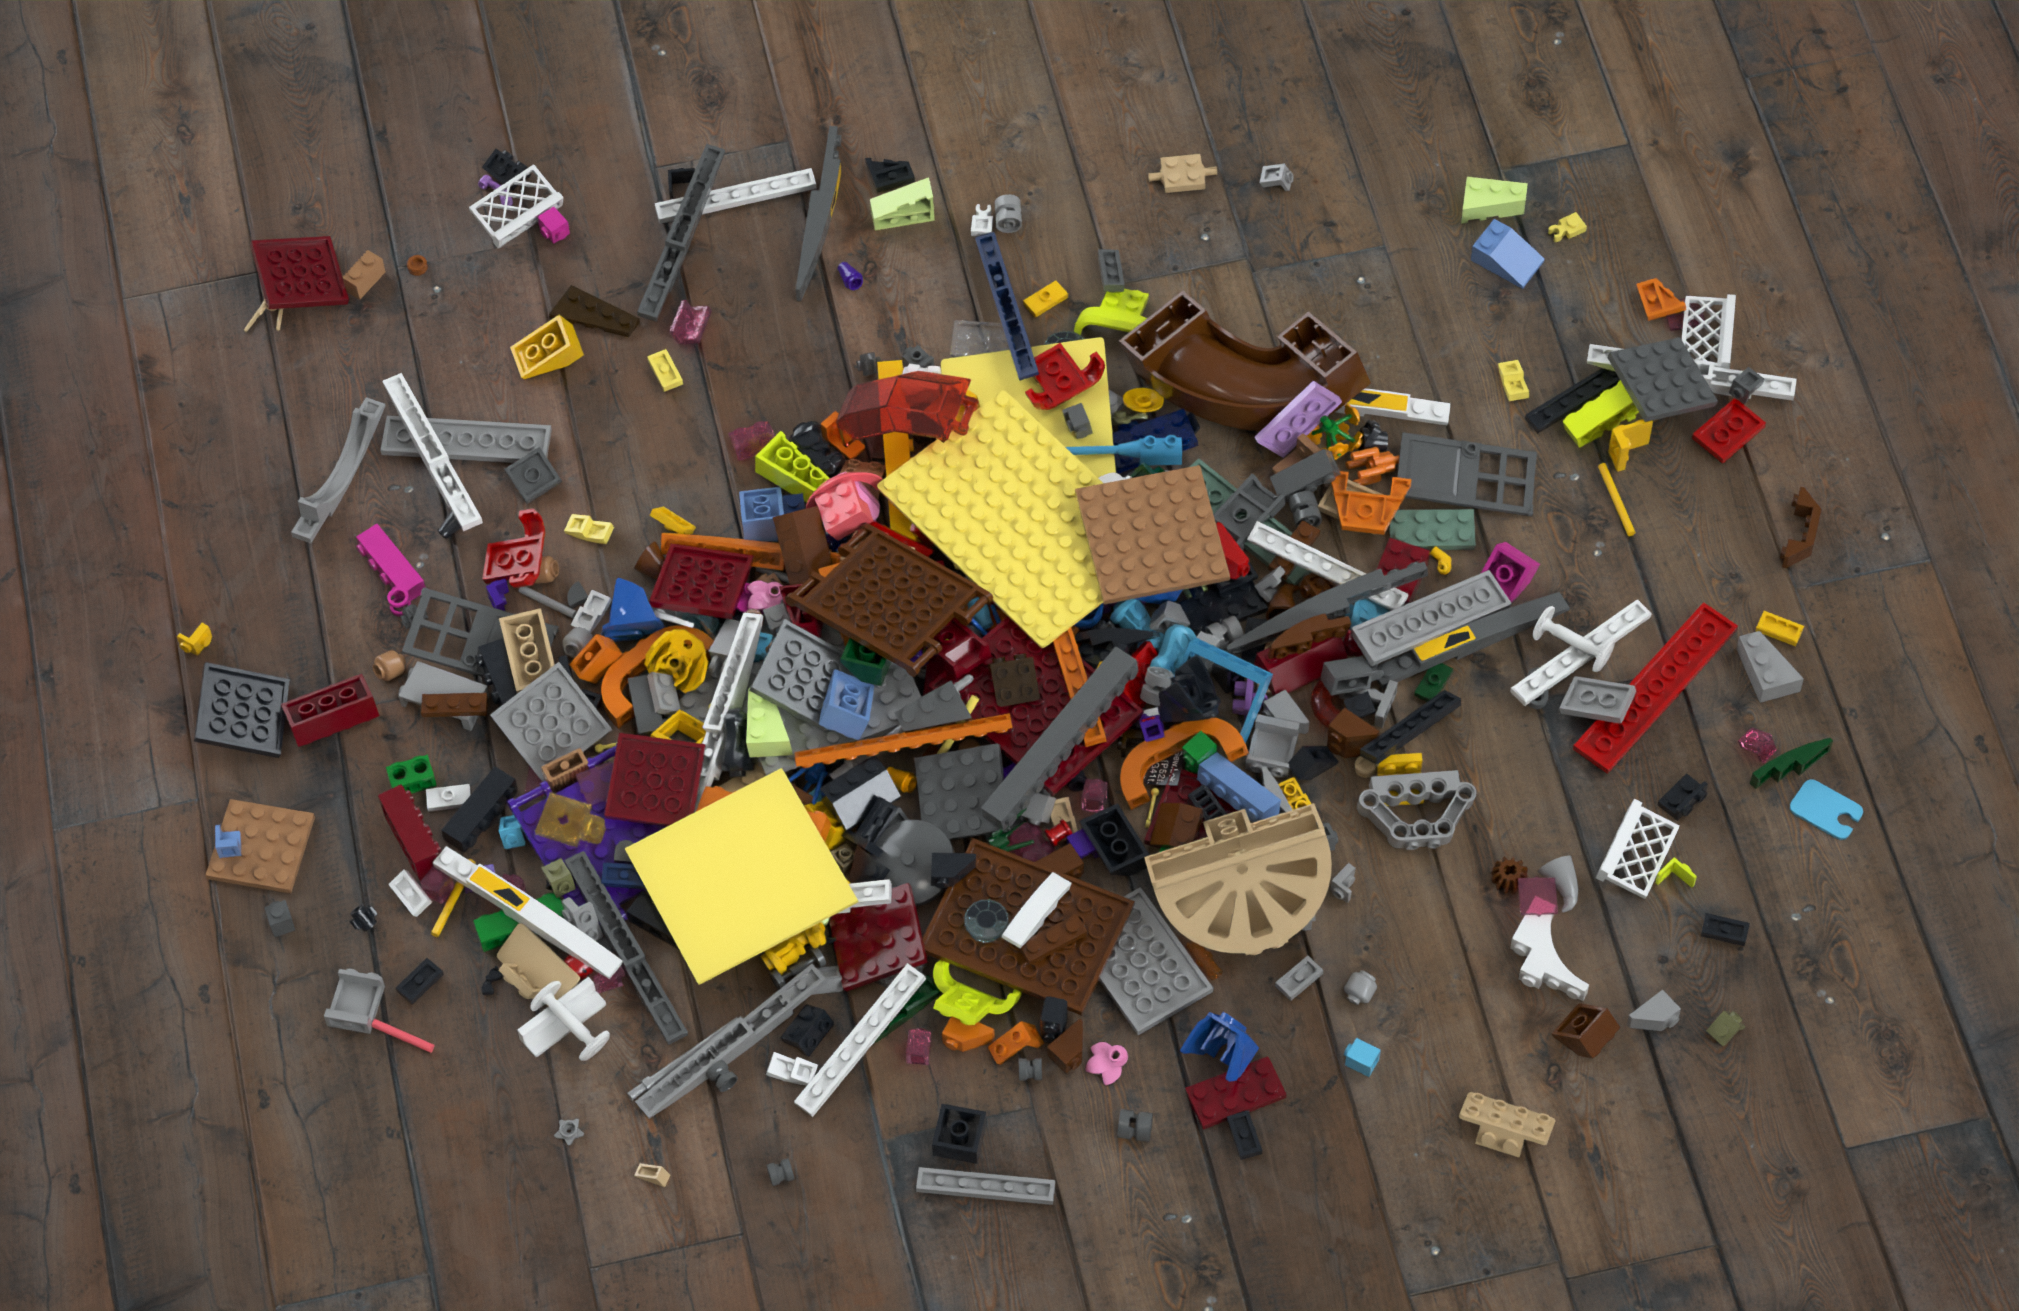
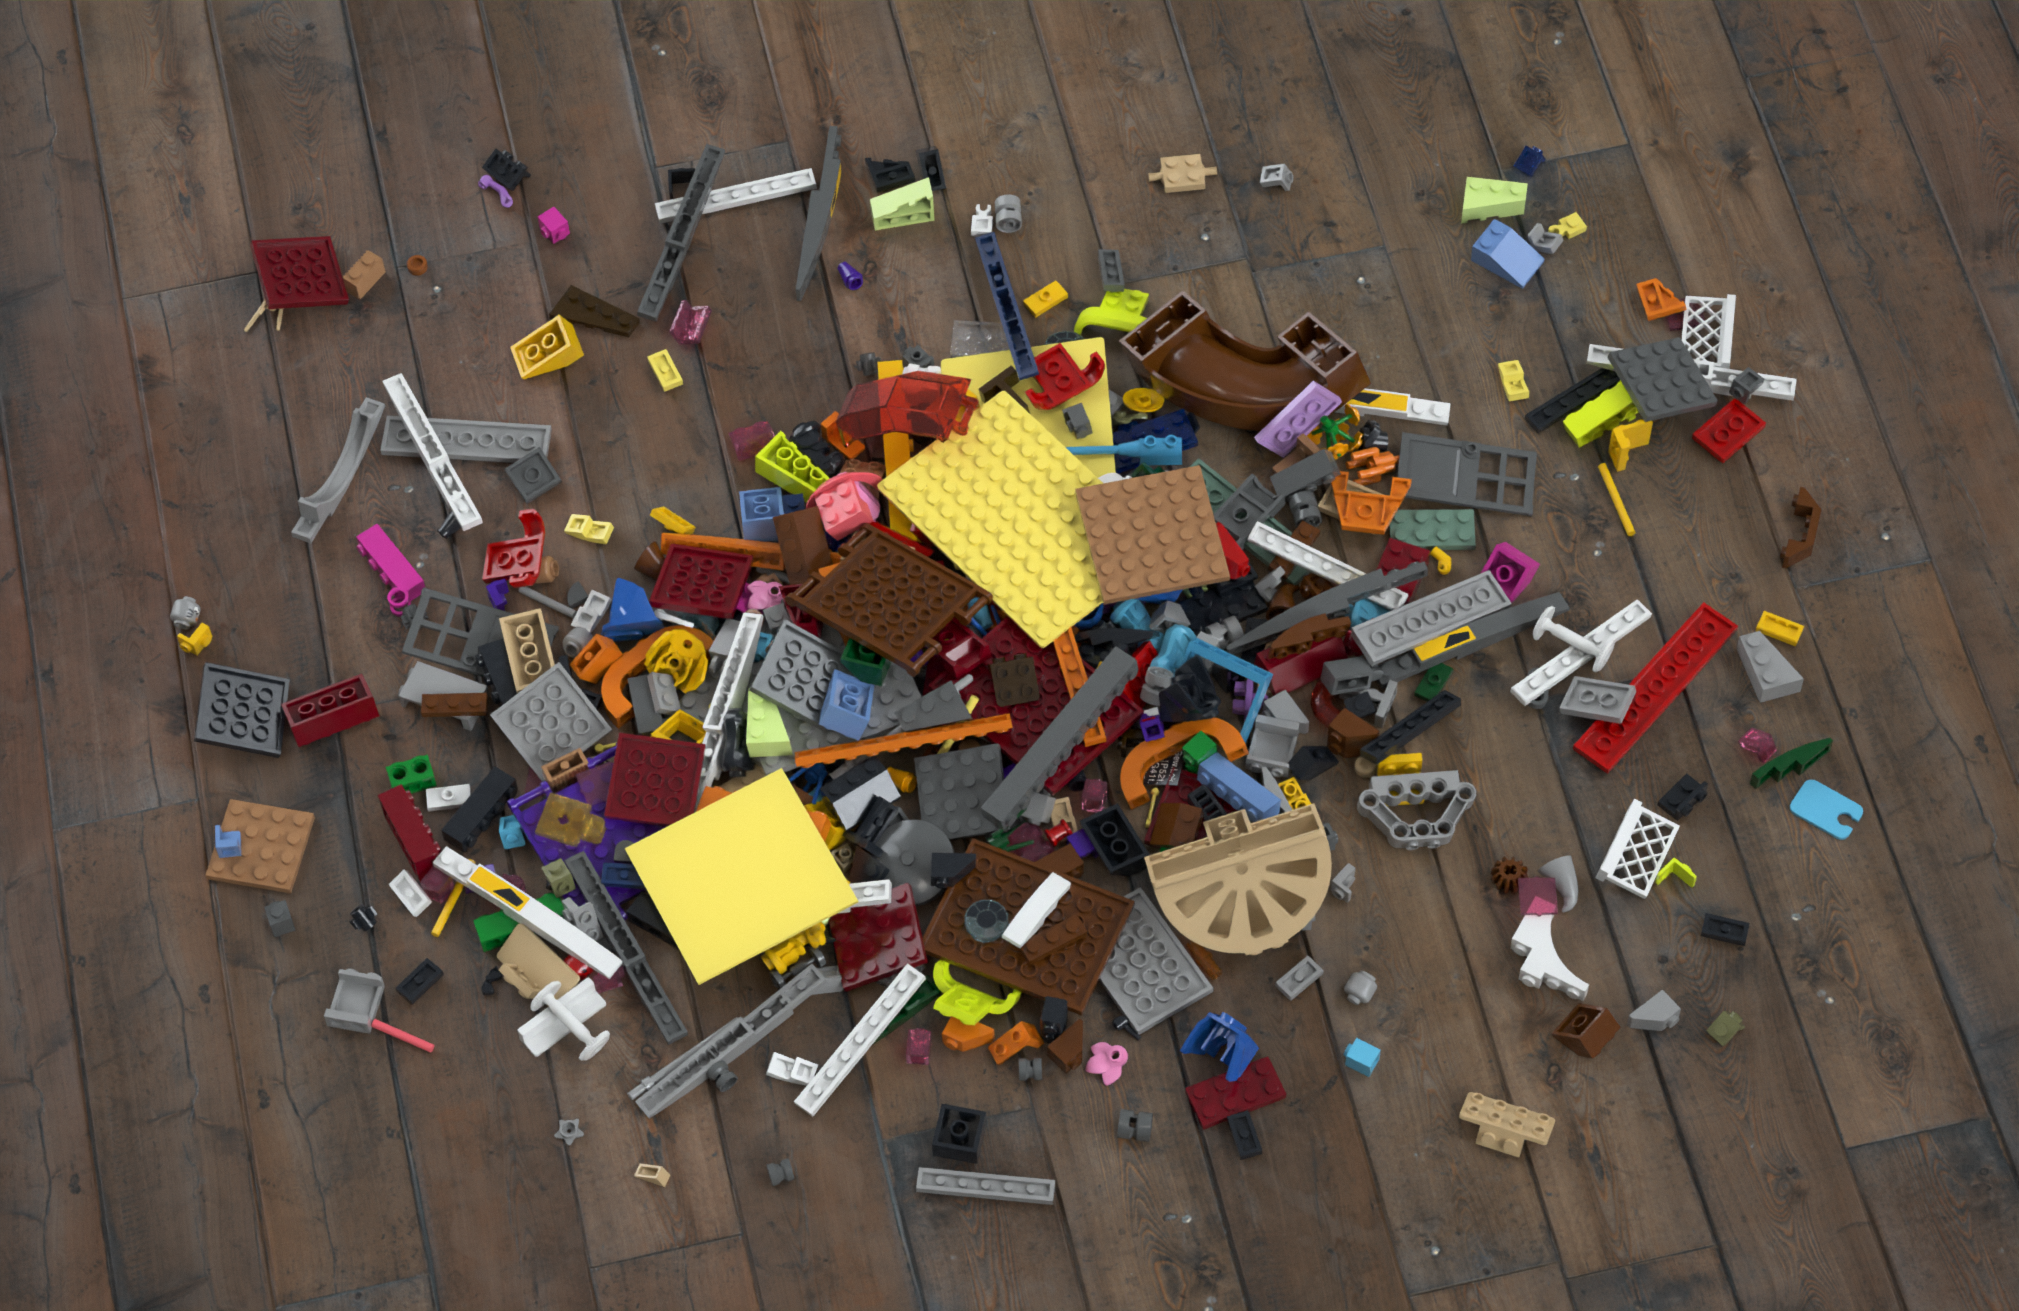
medium nougat head [372,650,406,681] -> none
white fence [469,164,563,248] -> none
black bracket [780,1004,834,1057] -> none
none -> light grey head [170,596,201,630]
none -> black slope [915,146,946,191]
none -> dark brown bracket [978,365,1030,414]
none -> black hand [1112,1015,1141,1041]
none -> clear blue bracket [1513,145,1546,177]
none -> light grey bracket [1528,223,1564,254]

